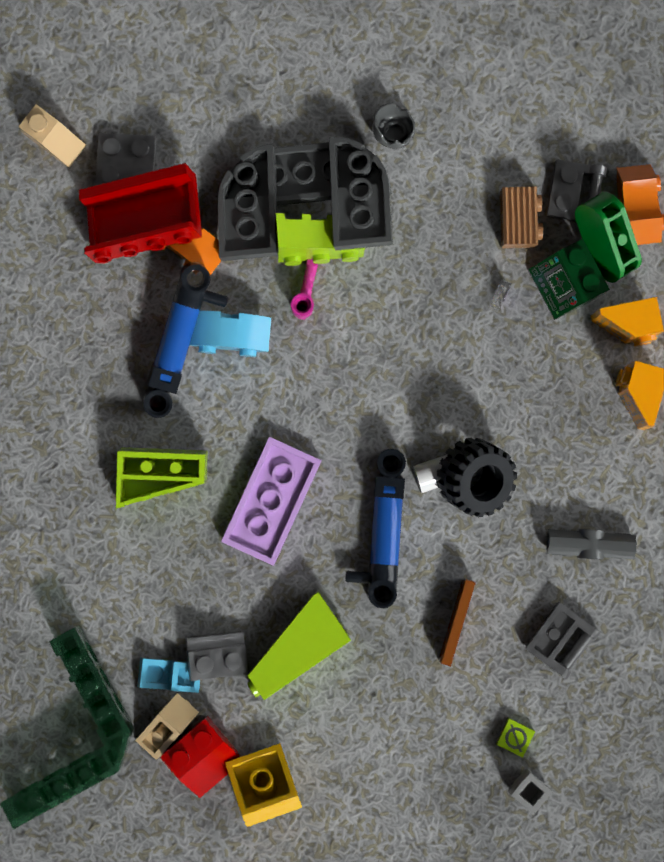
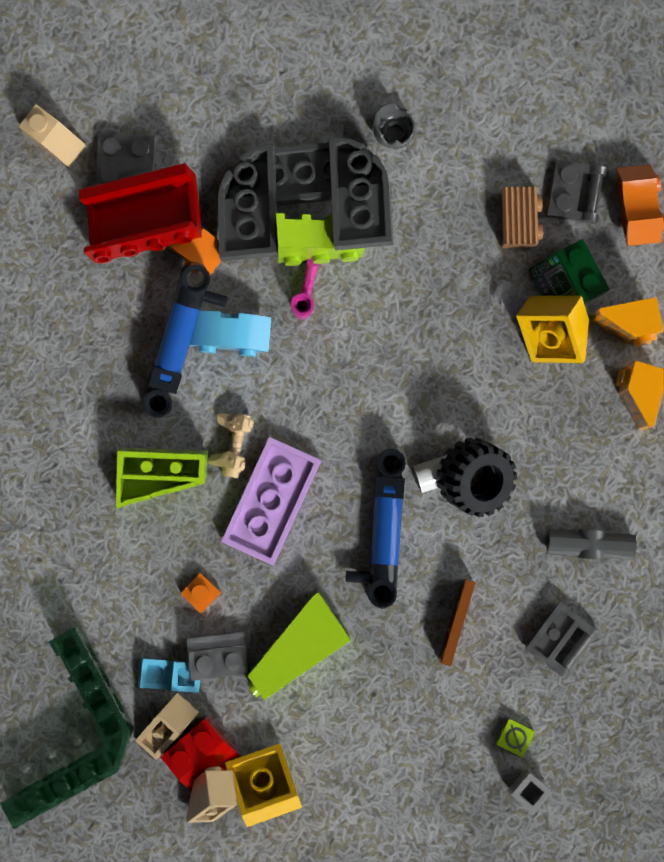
green brick [575,192,642,283] -> none
none -> orange plate [180,573,221,613]
none -> tan slope [186,767,237,823]
none -> tan piece [208,413,254,478]
none -> yellow slope [516,296,589,363]

